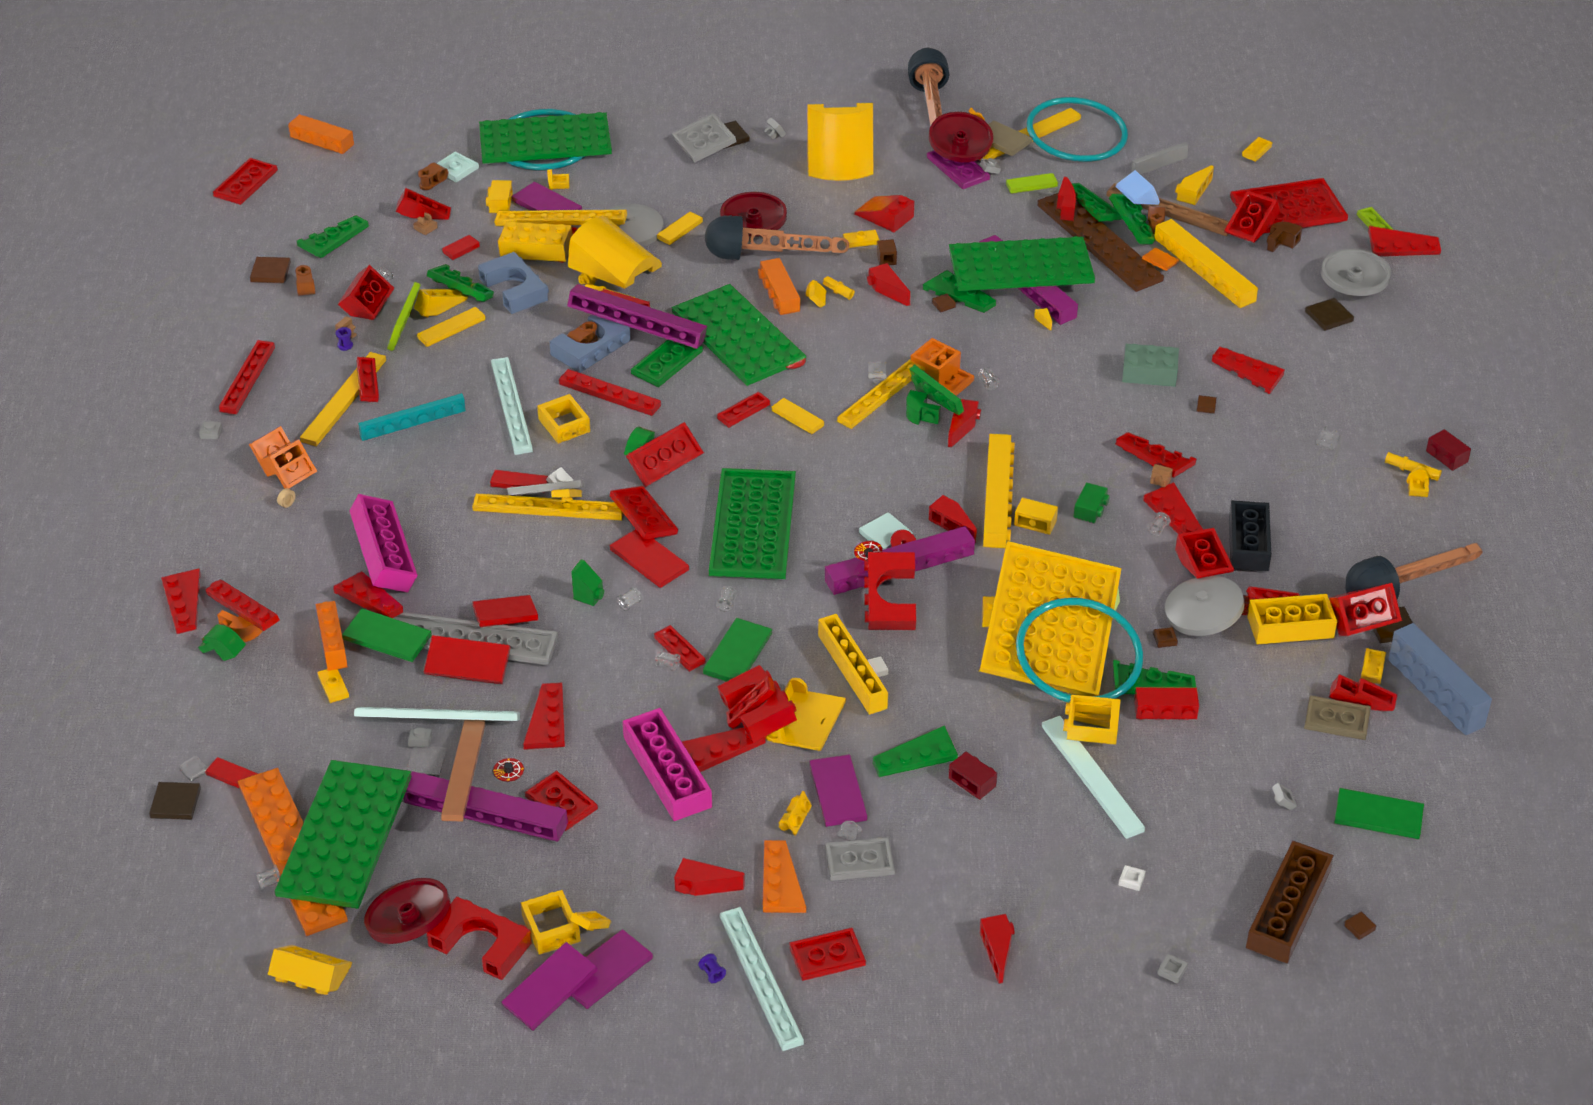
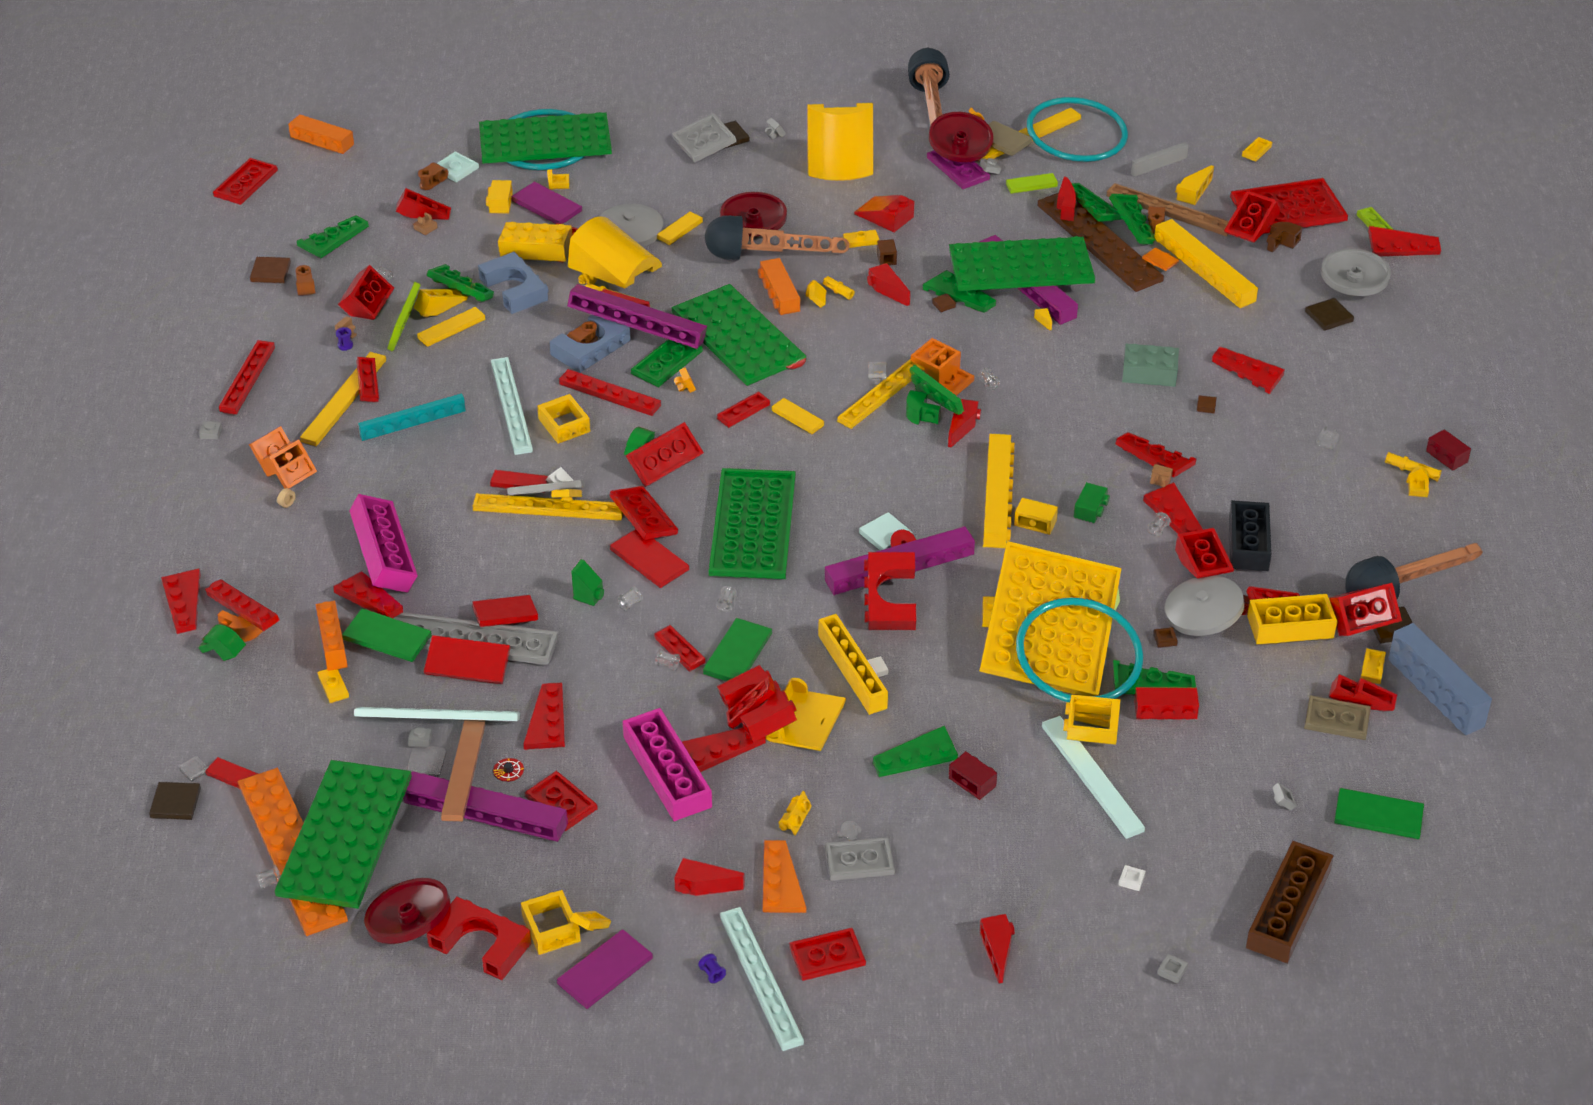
yellow slope [268,945,352,995] -> none
red tile [442,235,480,260] -> none
yellow tile [494,210,627,226] -> none
magenta tile [501,942,598,1031] -> none
magenta tile [809,754,867,827] -> none
red piece [854,541,883,561] -> none
red slope [929,495,977,543] -> none
light blue slope [1116,170,1160,205] -> none
reddish brown tile [1344,911,1377,940] -> none
none -> light orange tile [674,367,696,393]

